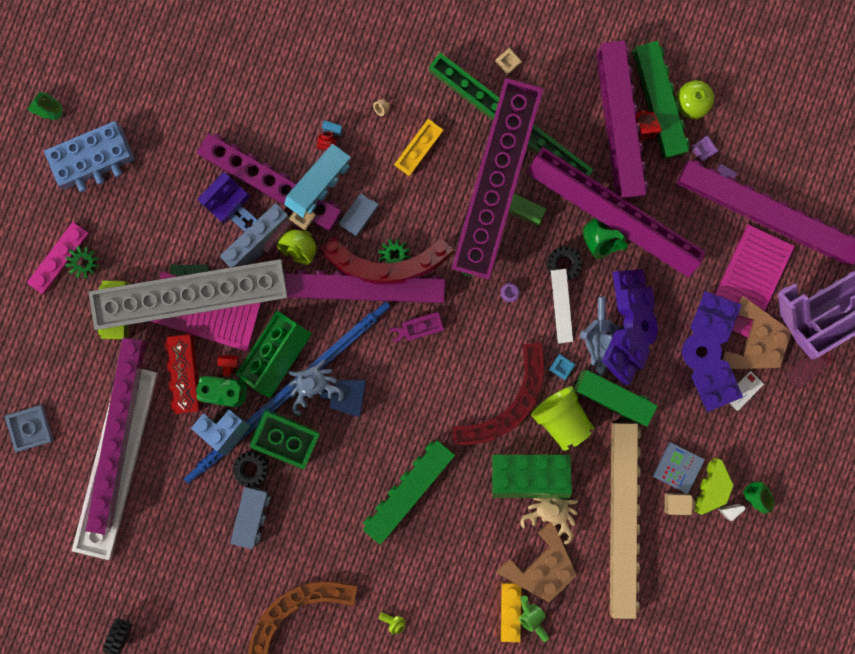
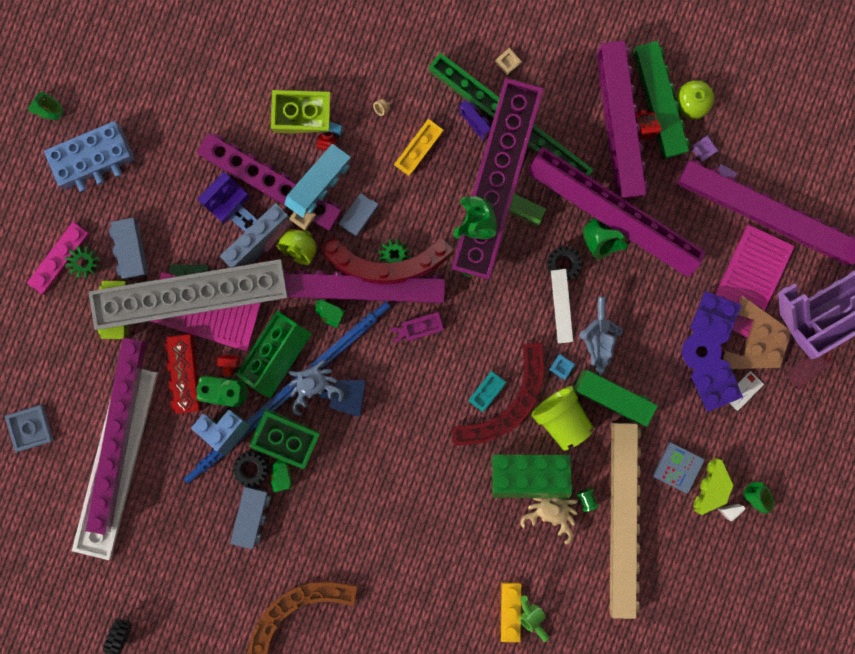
green brick [363,440,455,545] -> none
lime plate [379,612,406,635] -> none
medium nougat wing [496,522,577,602] -> none
medium lavender plate [500,283,520,302] -> none
dark purple plate [602,269,658,385] -> none
tan brick [664,493,695,515] -> none
none -> sand blue brick [109,218,149,280]
none -> lime slope [271,90,330,134]
none -> green rock [271,459,293,492]
none -> green rock [315,299,346,328]
none -> green piece [453,196,497,239]
none -> dark purple plate [459,100,491,141]
none -> teal plate [468,371,507,412]
none -> green bush [577,488,600,512]

